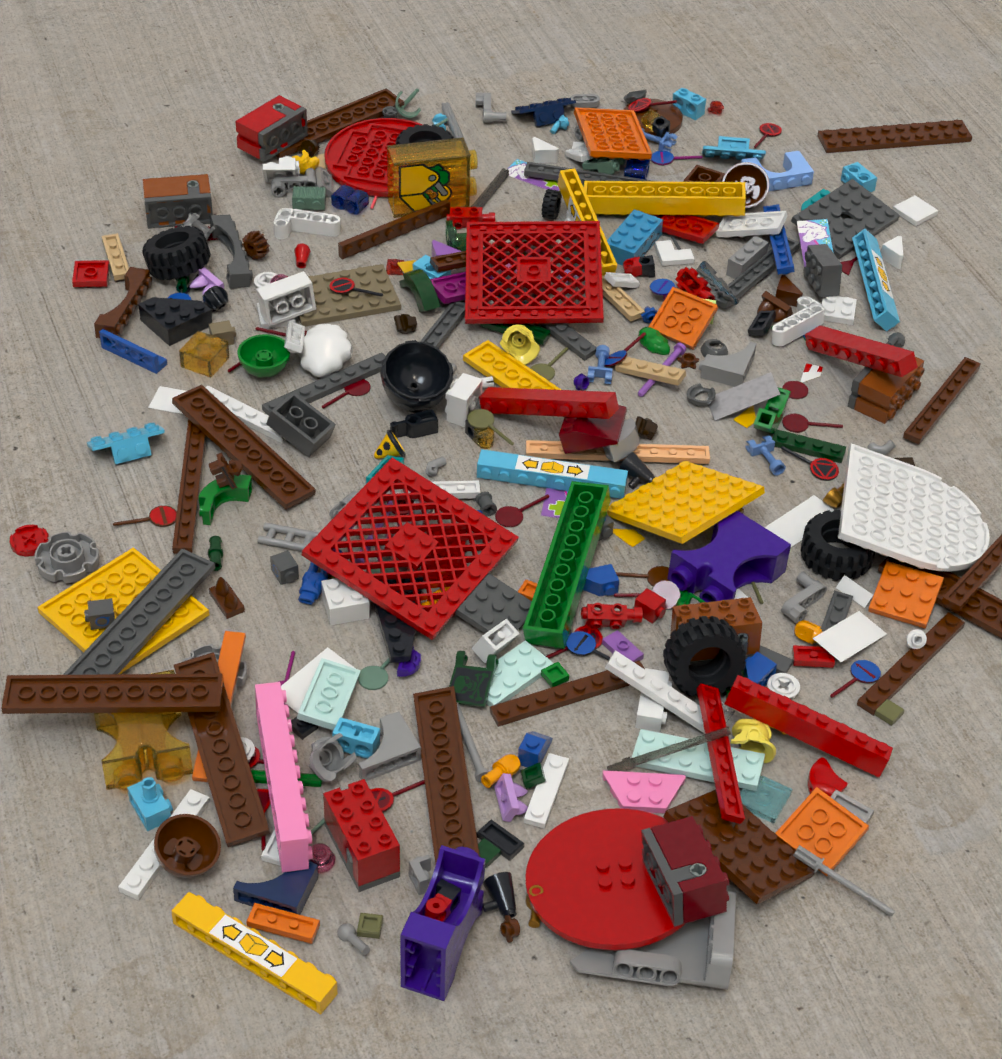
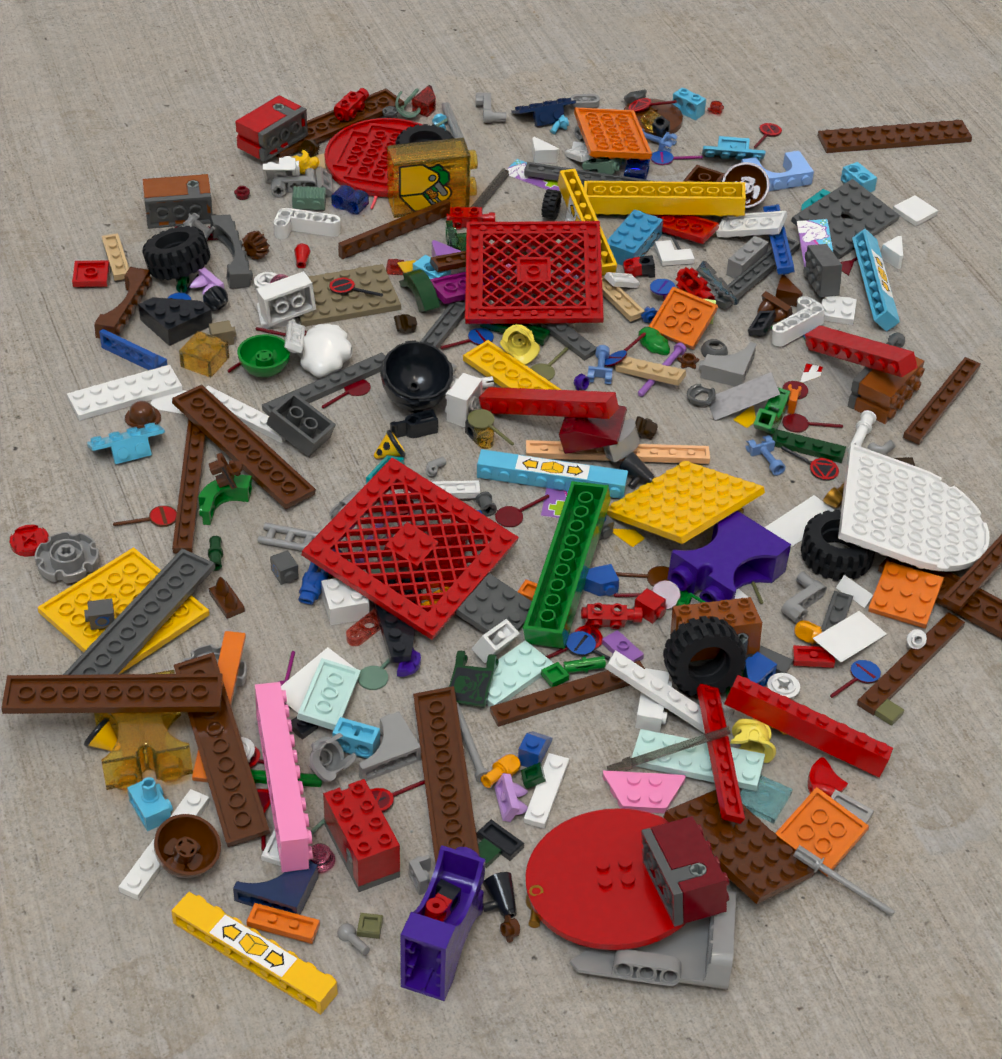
none -> white plate [67,365,183,421]
none -> yellow hat [84,717,121,752]
none -> reddish brown hat [125,401,161,429]
none -> dark red plate [234,186,250,200]
none -> red brick [334,88,369,121]
none -> clear red beam [346,608,380,646]
none -> clear red slope [411,85,436,117]
none -> blue piece [440,328,494,349]
none -> green pin [563,655,606,674]
none -> orange plate [786,384,801,414]
none -> white pin [847,410,877,452]

